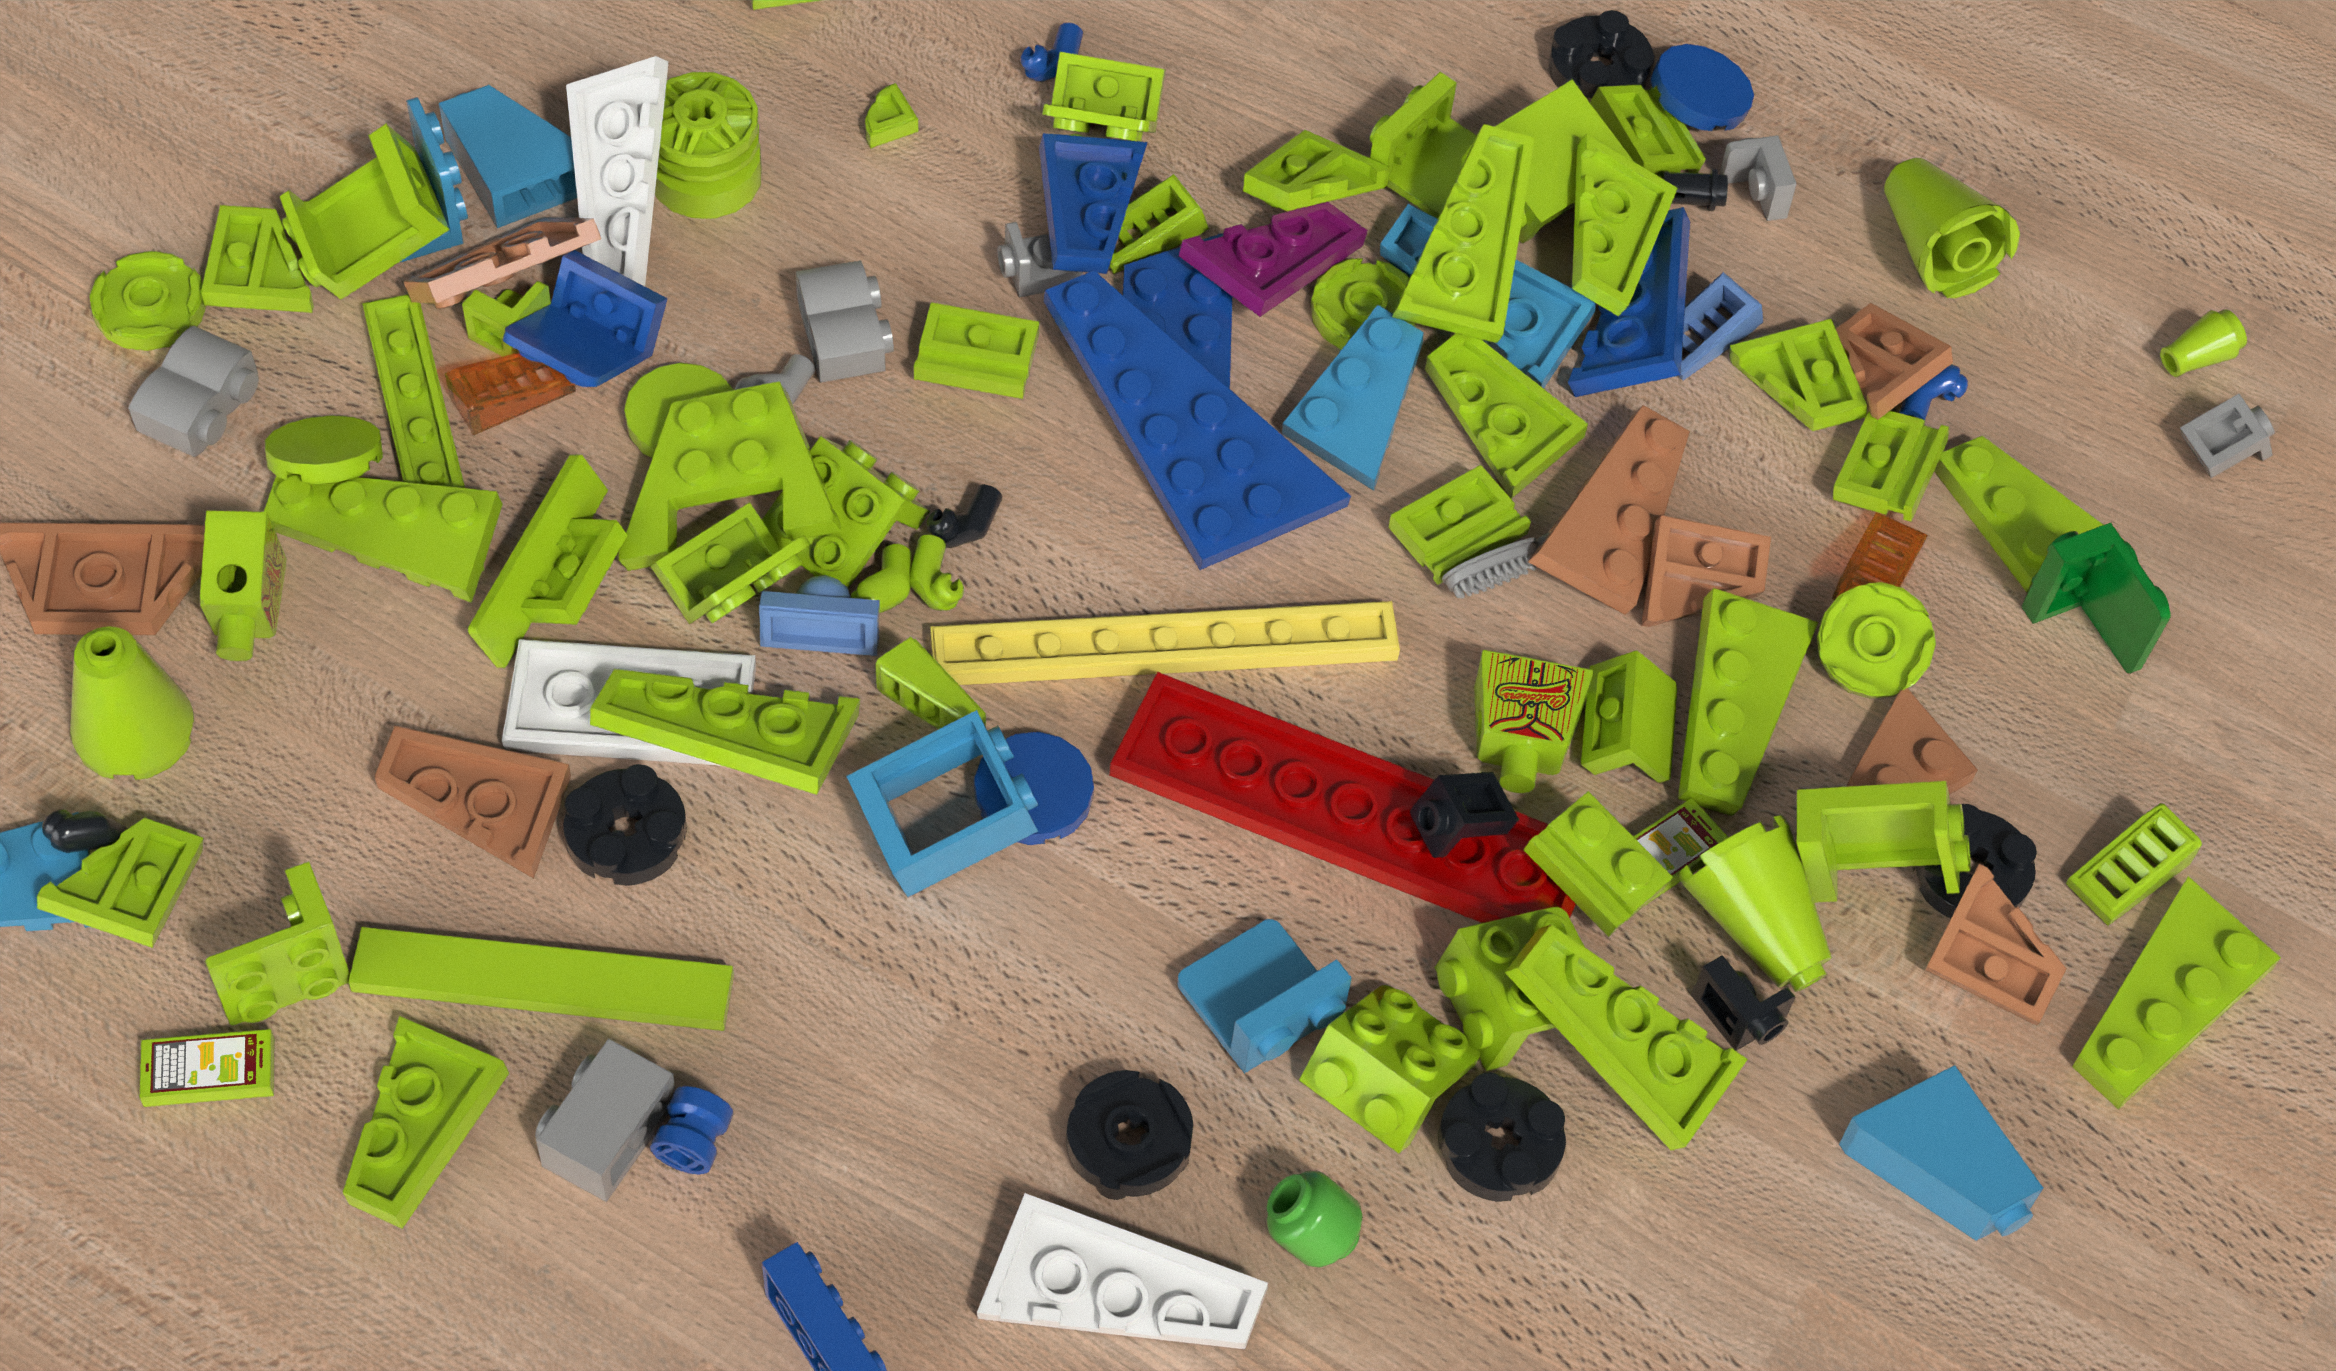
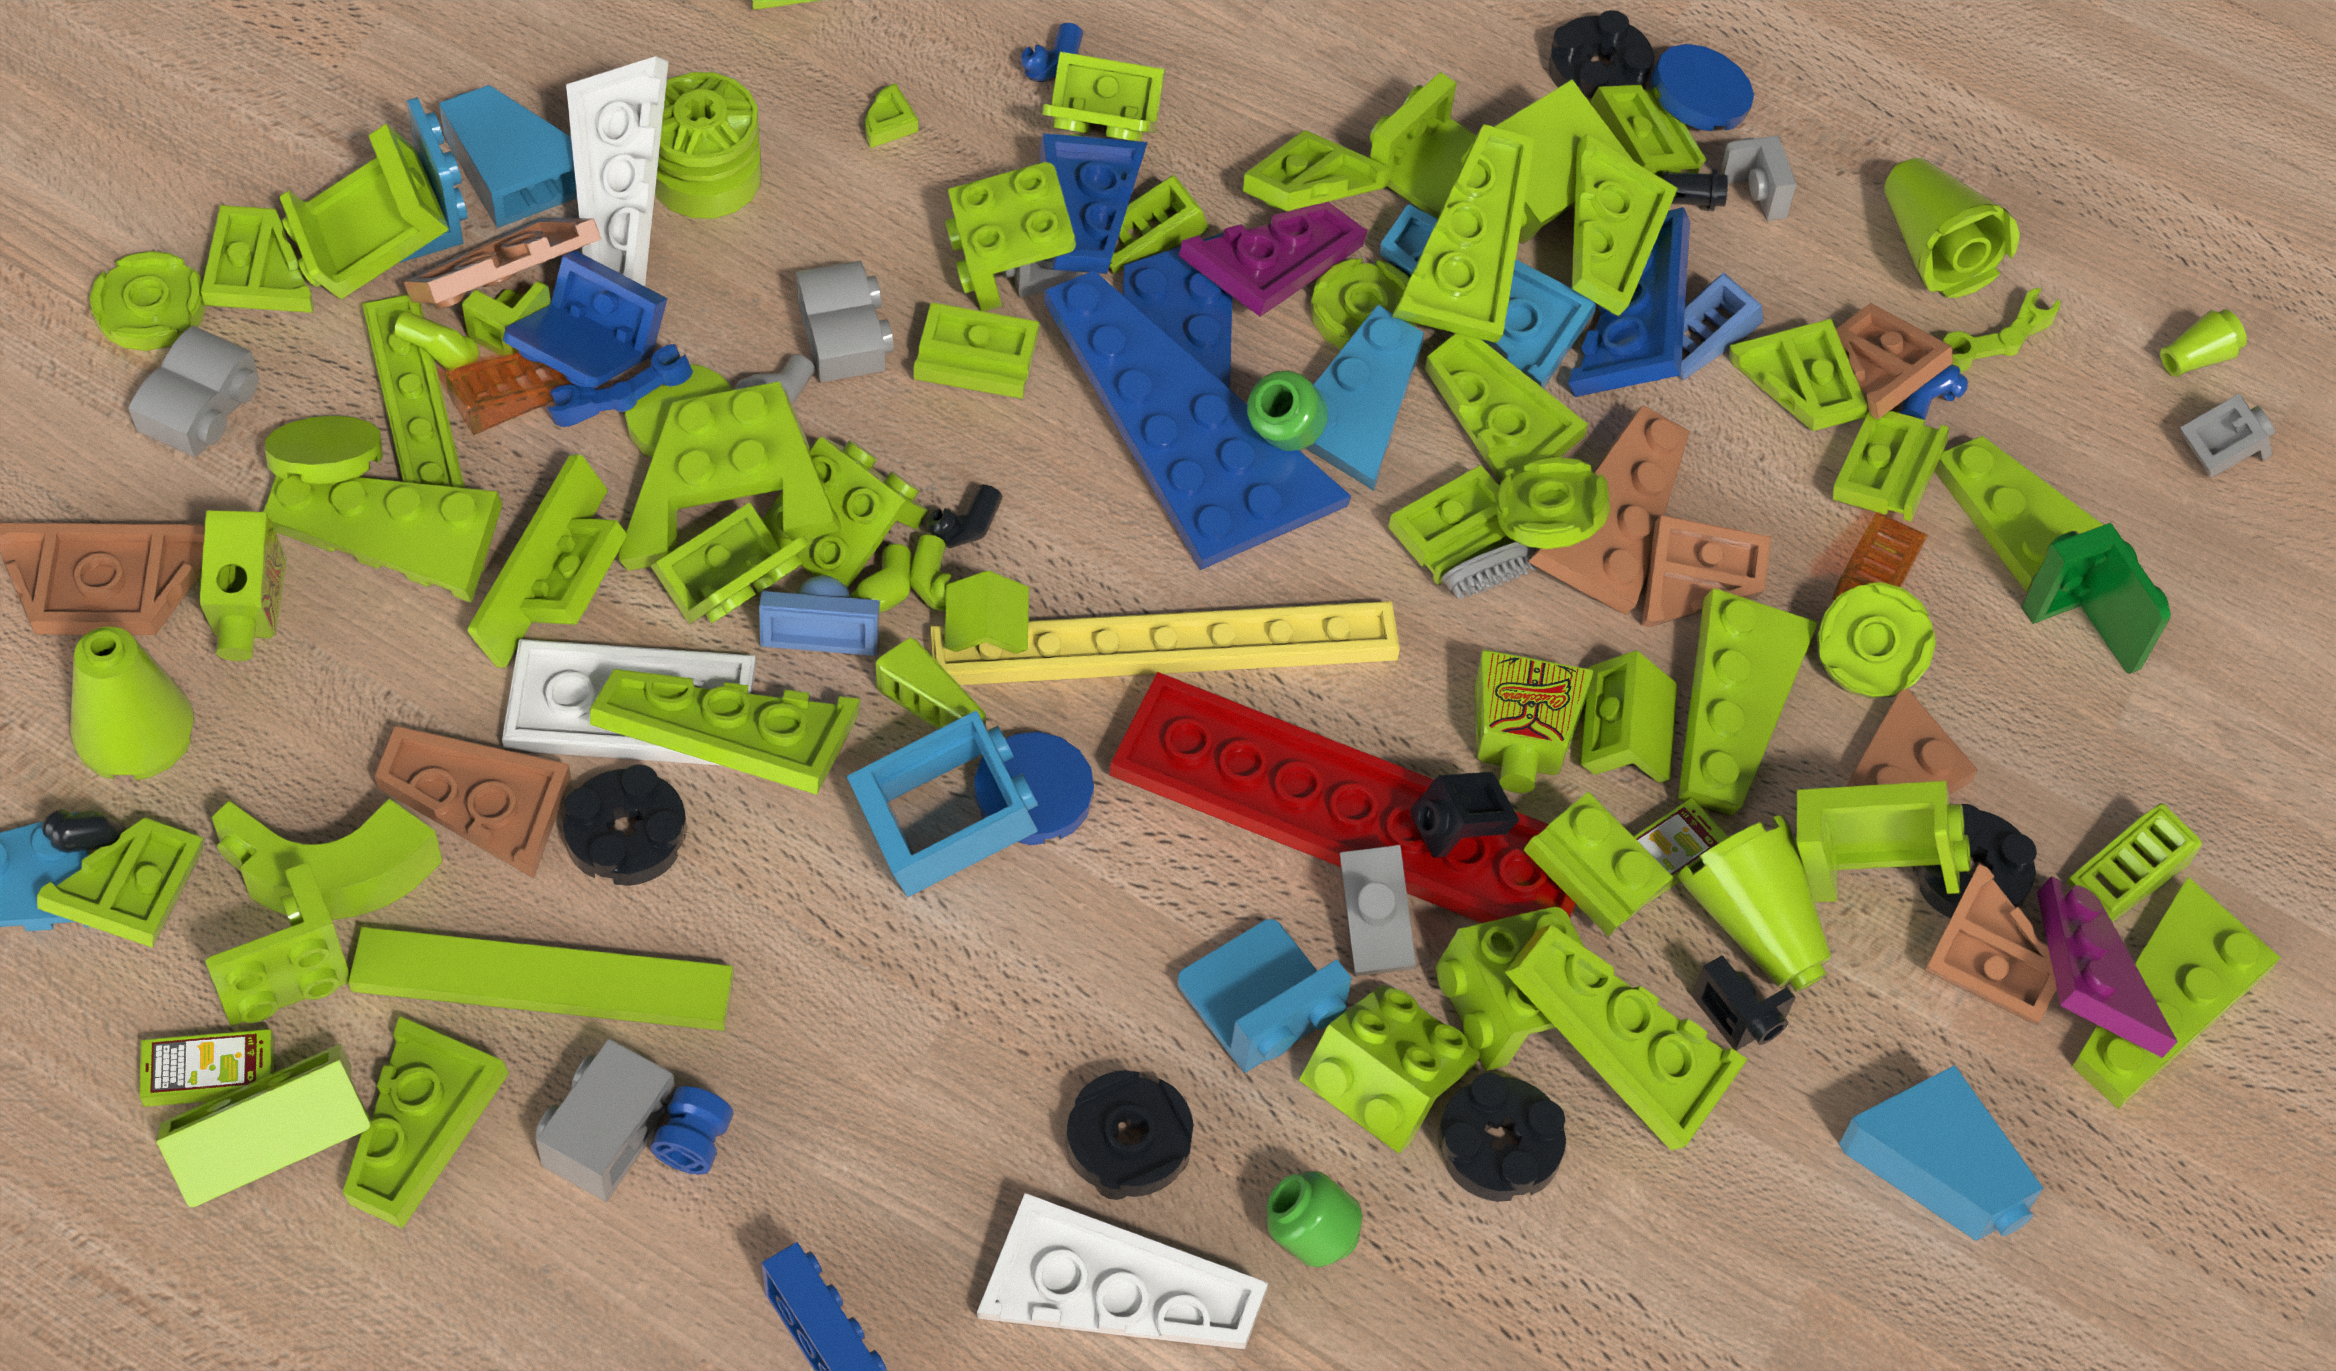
none -> lime panel [156,1043,370,1207]
none -> lime arch [211,798,443,920]
none -> lime arm [395,312,479,372]
none -> blue piece [548,344,693,427]
none -> lime bracket [945,162,1076,312]
none -> lime panel [945,570,1029,654]
none -> bright green head [1247,370,1328,451]
none -> light grey tile [1340,845,1416,977]
none -> lime tile [1495,457,1611,549]
none -> lime piece [1943,288,2060,372]
none -> magenta wing [2037,876,2178,1058]

